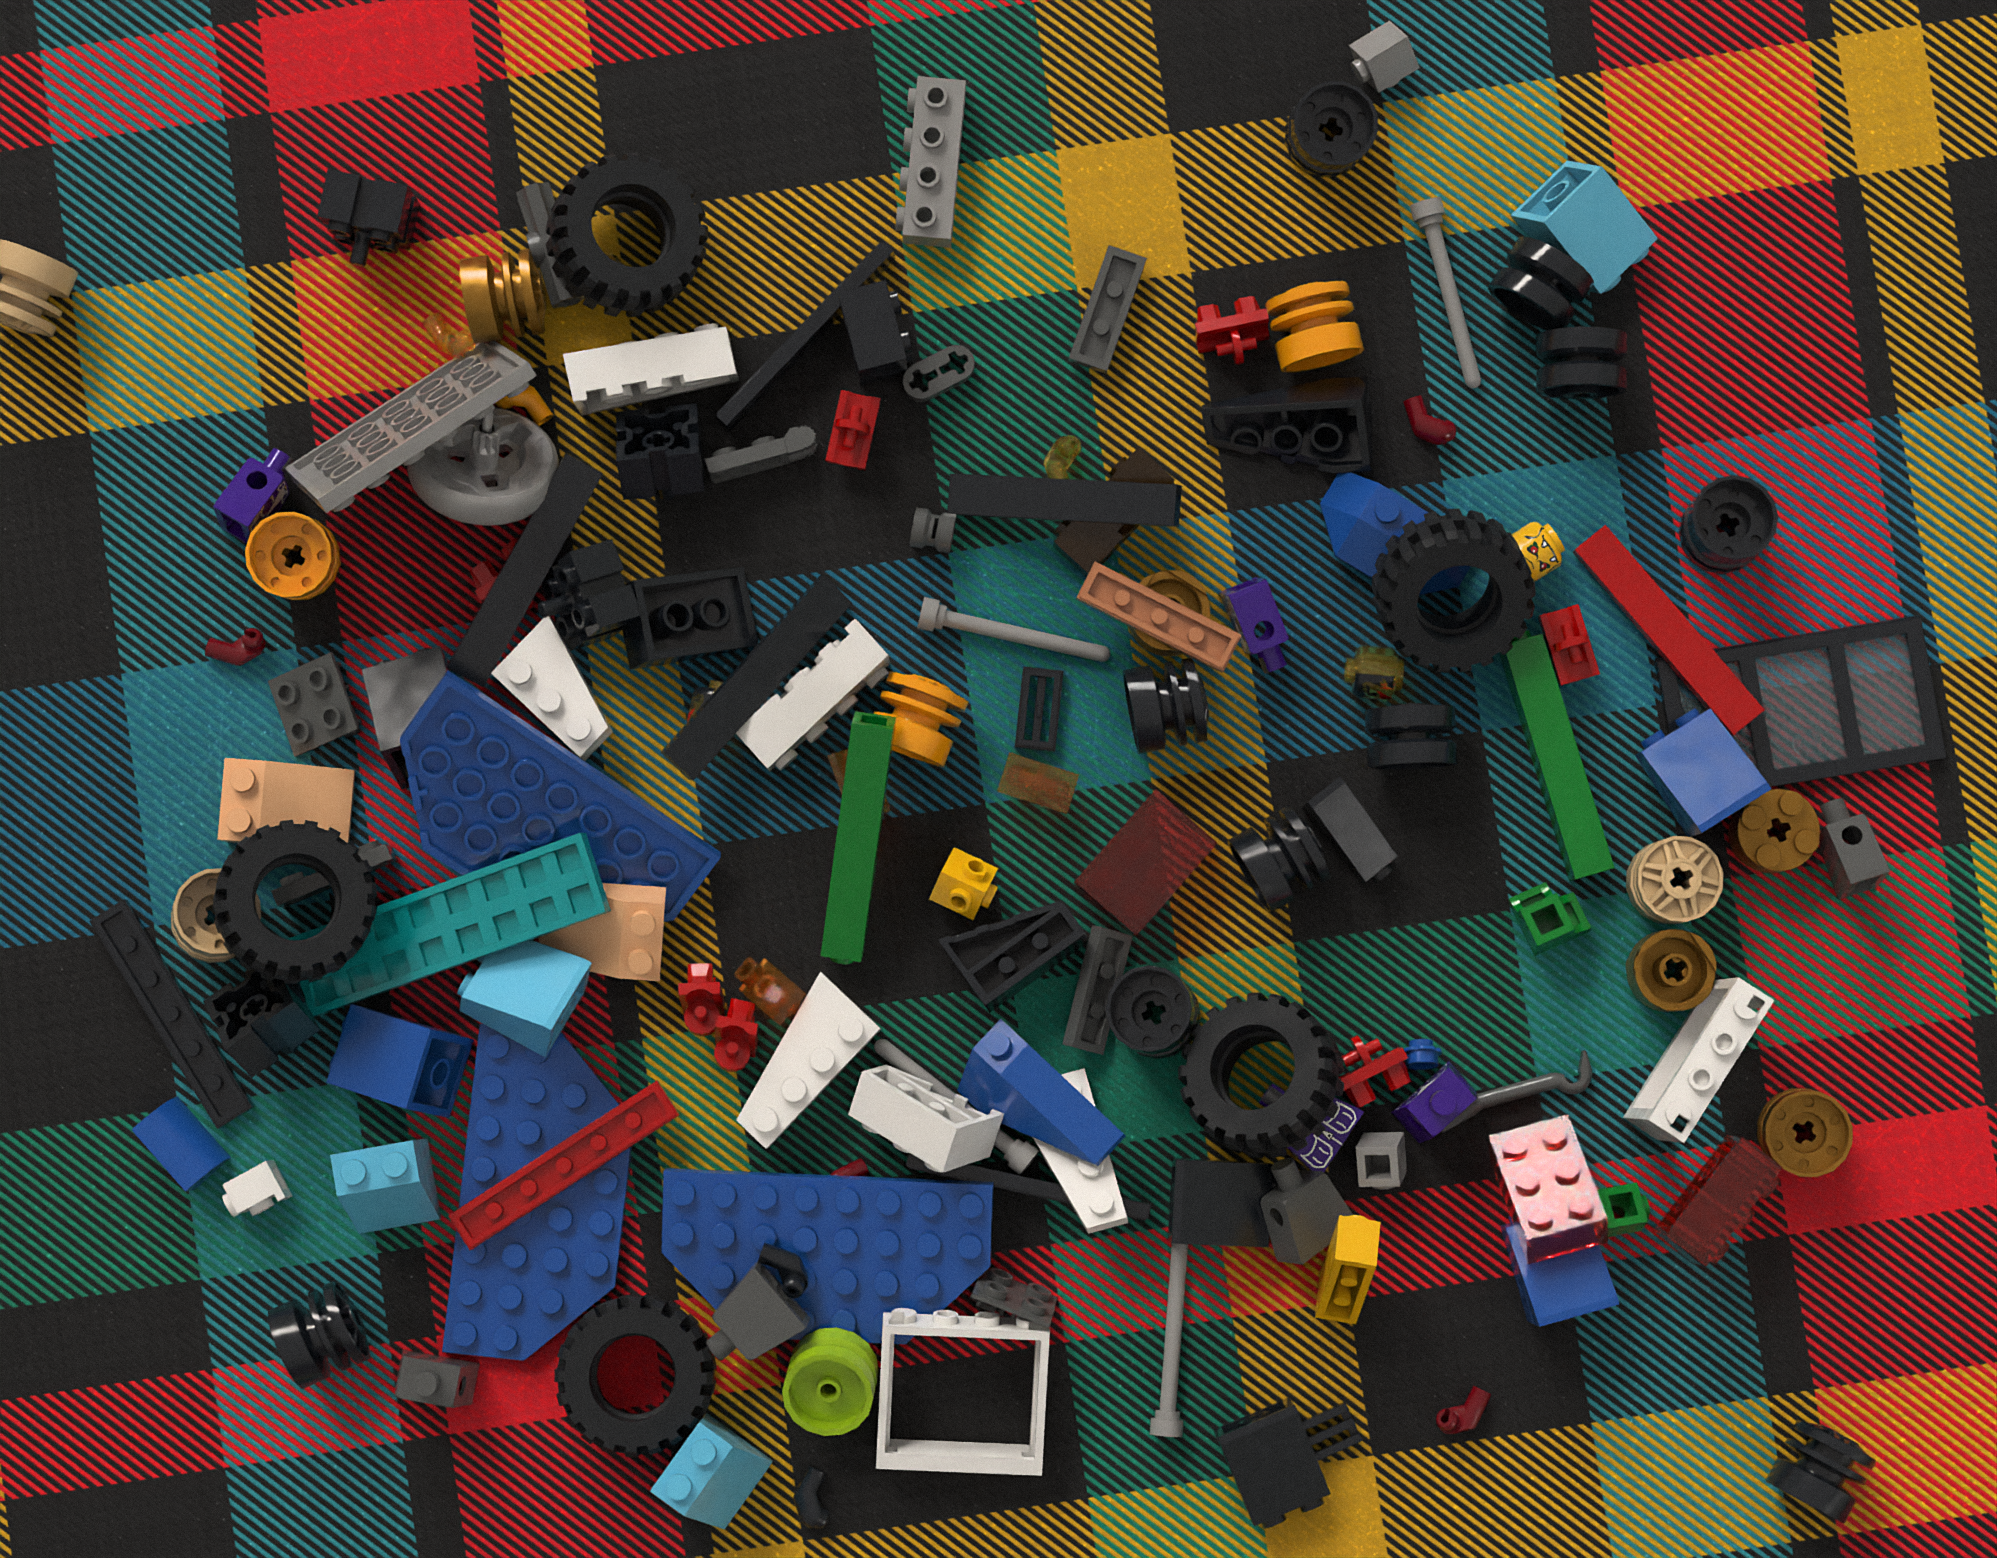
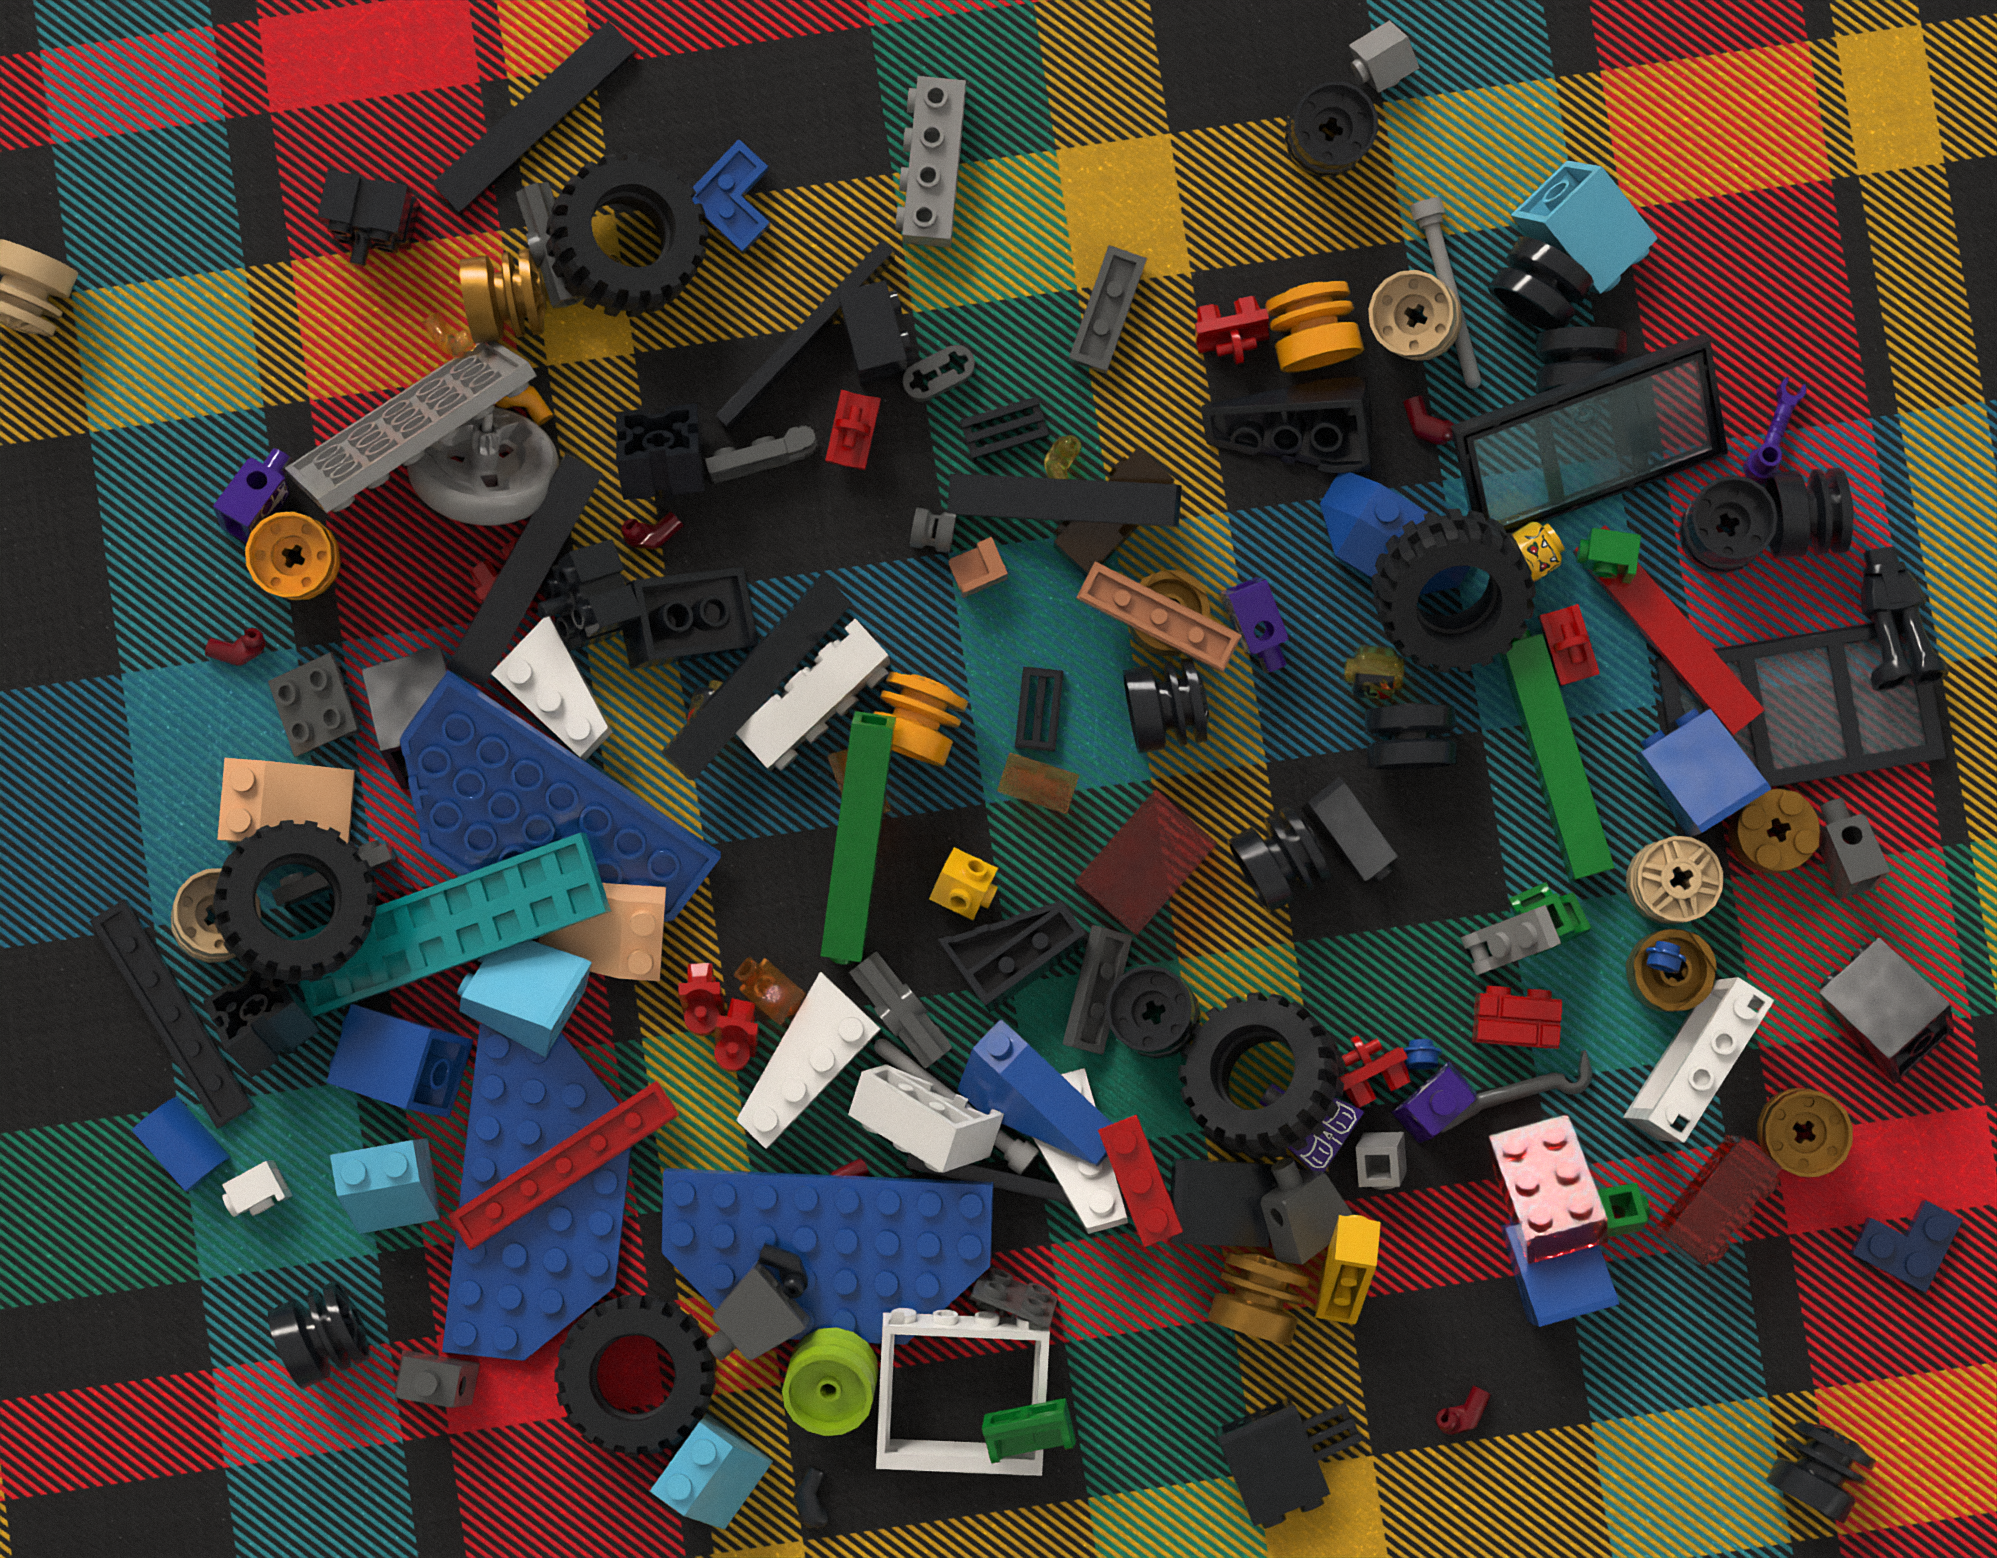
white wedge [563,323,739,416] -> none
light grey piece [917,597,1111,662] -> none
light grey piece [1150,1243,1188,1437] -> none
none -> black tile [432,21,637,215]
none -> dark red arm [621,511,684,550]
none -> blue plate [692,139,771,254]
none -> dark grey piece [849,951,953,1069]
none -> nougat panel [948,537,1008,598]
none -> black tile [960,396,1049,460]
none -> green hinge [982,1398,1076,1464]
none -> red plate [1098,1114,1184,1247]
none -> pearl gold wheel [1208,1252,1311,1346]
none -> tan wheel [1368,270,1463,361]
none -> clear light blue door [1450,333,1728,534]
none -> light grey plate [1461,905,1561,975]
none -> red brick [1472,986,1562,1049]
none -> green brick [1576,528,1641,584]
none -> blue plate [1646,941,1686,973]
none -> dark purple brick [1743,377,1806,484]
none -> black wheel [1765,468,1854,558]
none -> slope [1819,937,1954,1084]
none -> dark blue plate [1849,1200,1963,1293]
none -> black piece [1861,547,1949,691]

